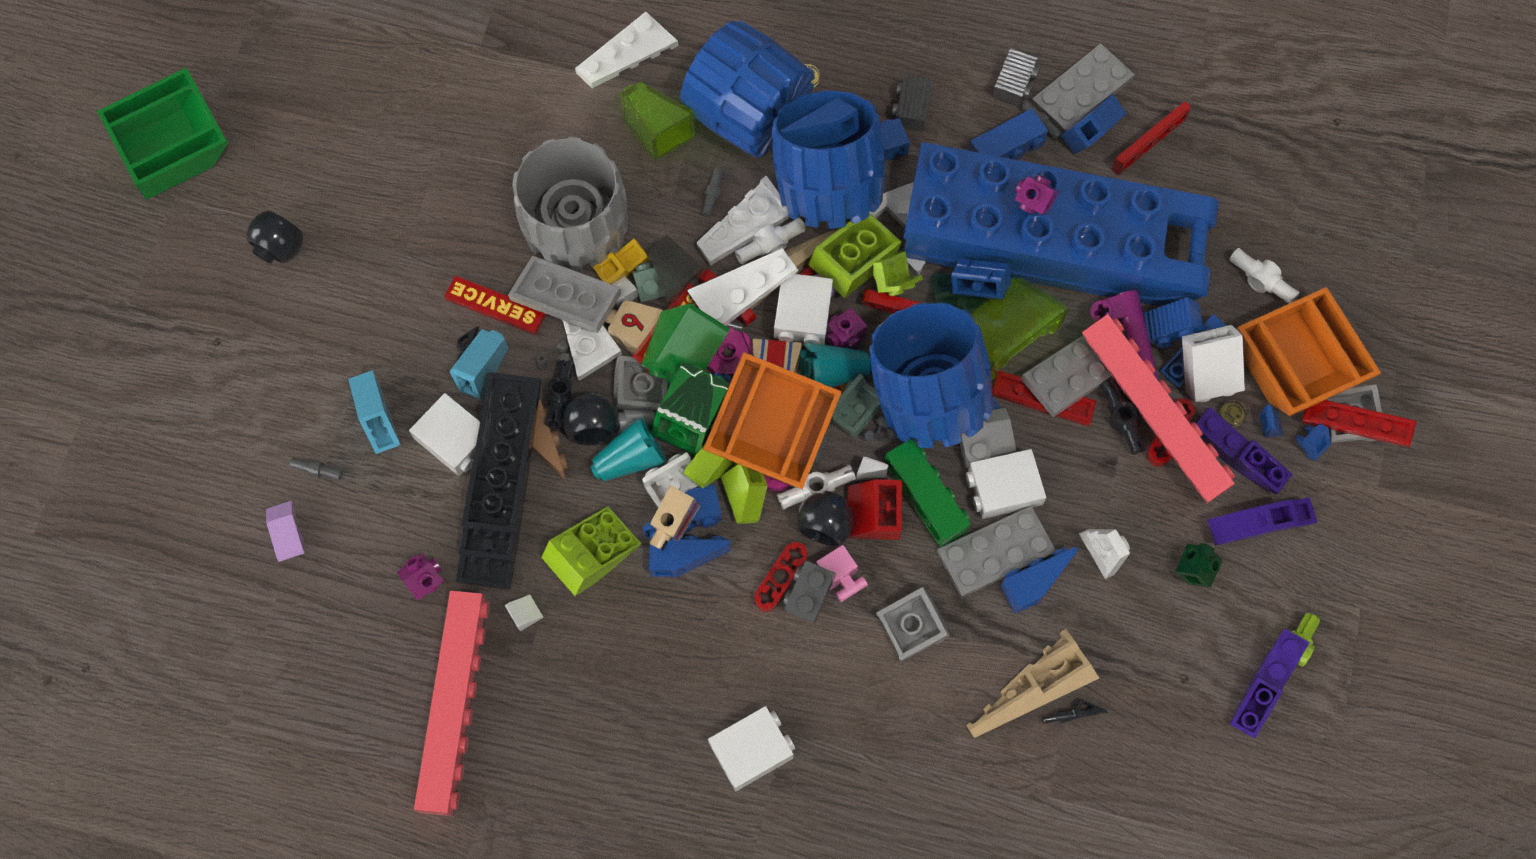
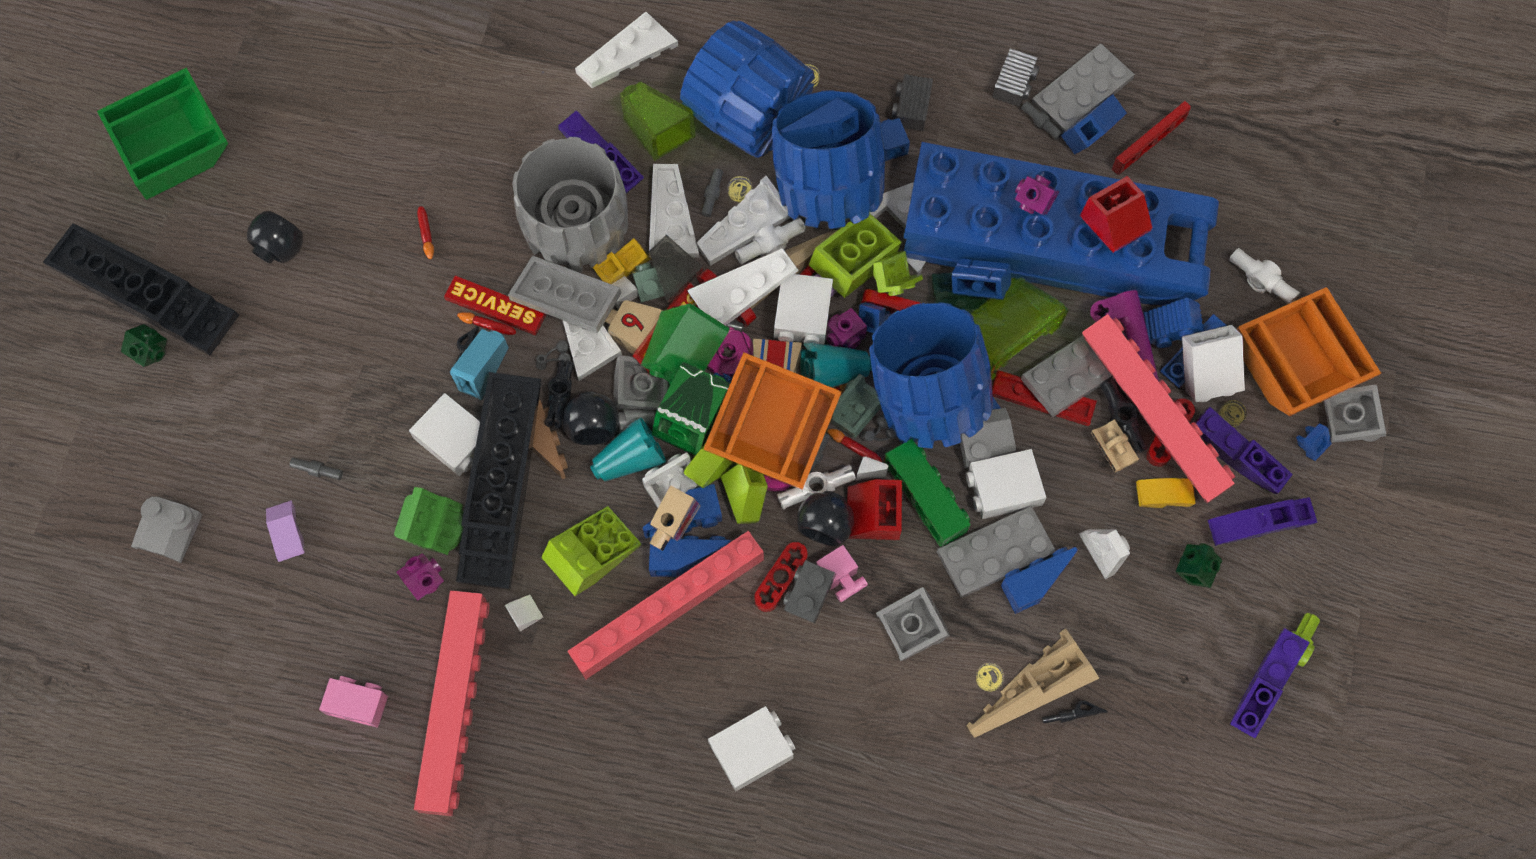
medium azure slope [348,370,400,454] -> none
blue brick [968,109,1048,160] -> none
blue slope [1259,404,1283,438] -> none
red tile [1302,400,1417,448] -> none
none -> black slope [43,223,239,356]
none -> dark green brick [121,324,167,367]
none -> light grey slope [131,497,202,563]
none -> bright pink brick [319,676,388,728]
none -> bright green piece [394,487,464,555]
none -> red piece [417,206,434,260]
none -> red piece [457,312,516,335]
none -> dark purple slope [558,110,644,194]
none -> coral brick [568,531,764,680]
none -> white wing [649,164,699,258]
none -> clear tile [728,176,752,202]
none -> red piece [827,429,883,463]
none -> blue tile [859,302,890,333]
none -> clear tile [976,663,1004,692]
none -> red slope [1080,176,1152,253]
none -> tan hips [1091,420,1139,473]
none -> yellow slope [1136,478,1196,508]

